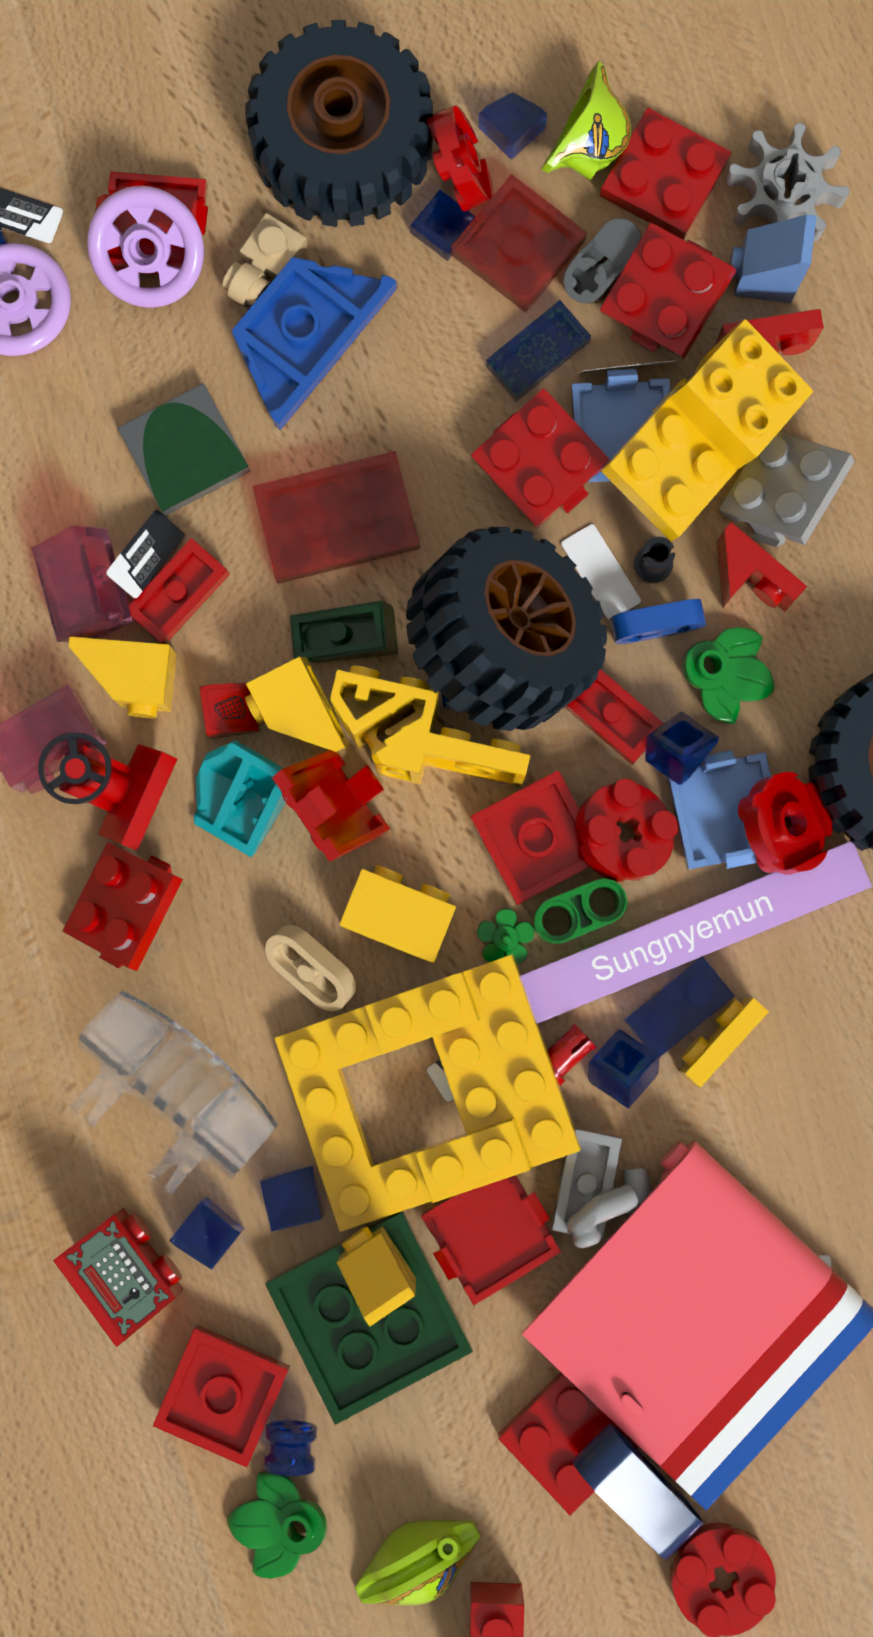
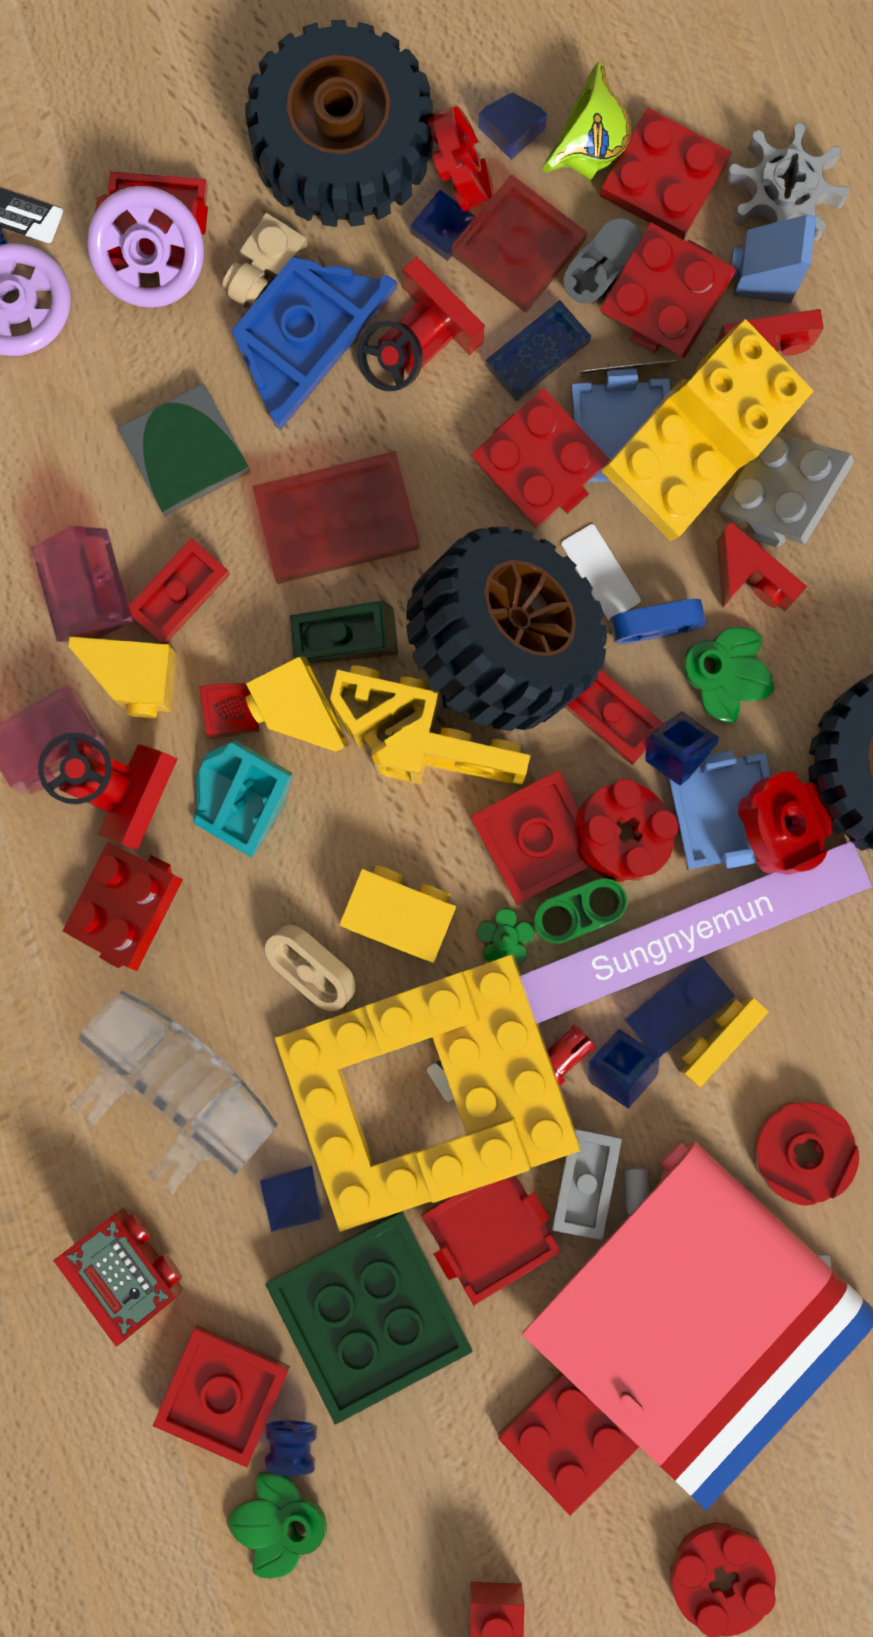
sticker [106,510,185,598] -> none
clear blue slope [169,1197,245,1270] -> none
red piece [272,750,390,862] -> none
yellow slope [337,1226,417,1327] -> none
lime hat [355,1520,481,1606] -> none
light grey arm [567,1185,638,1248] -> none
beam [571,1423,704,1560] -> none
black pin [634,537,675,583] -> none
none -> red piece [358,256,485,391]
none -> red plate [754,1101,860,1206]

